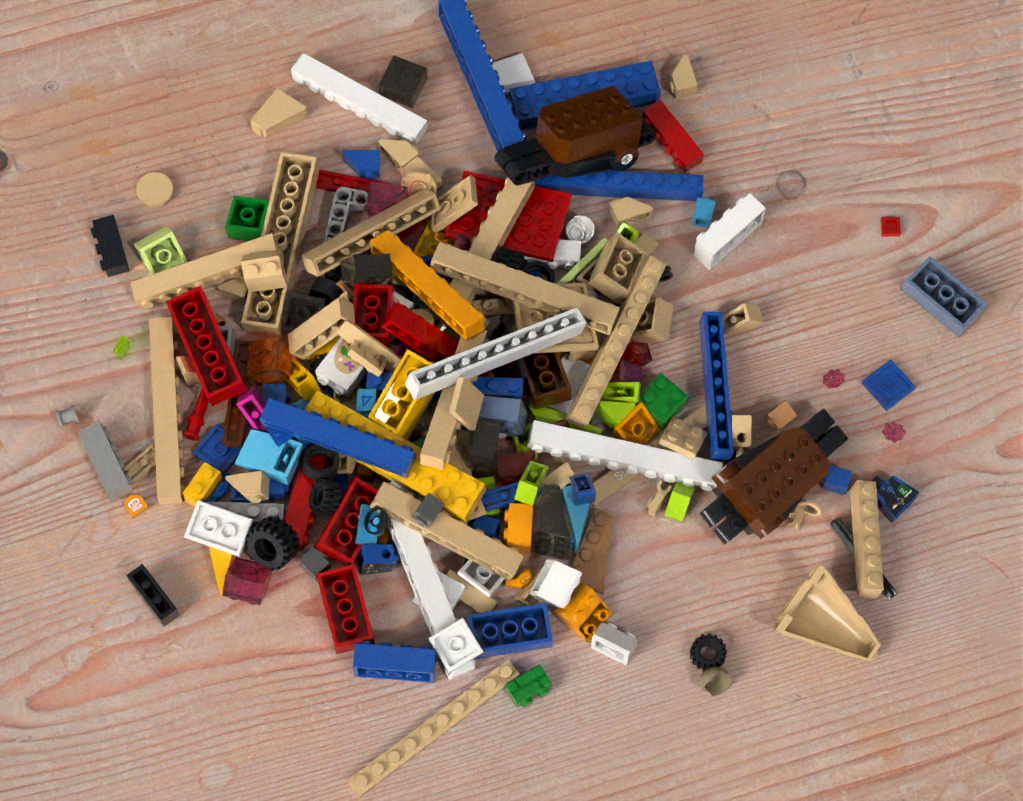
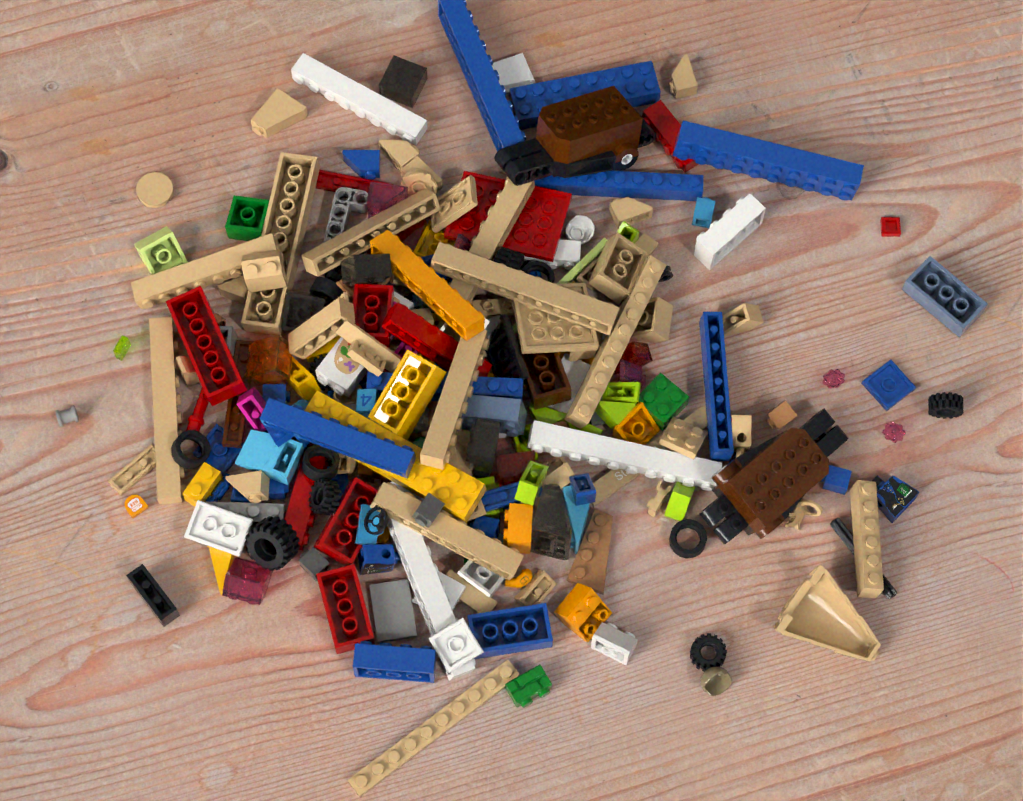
light grey brick [78,421,133,502] -> none
black brick [90,215,130,277] -> none
white brick [405,308,586,400] -> none
tan tile [449,377,484,430] -> none
white slope [529,559,582,608] -> none
none -> black tyre [171,430,211,469]
none -> light grey tile [369,579,417,643]
none -> black tyre [669,519,707,559]
none -> blue brick [673,120,864,201]
none -> black tyre [928,392,964,419]

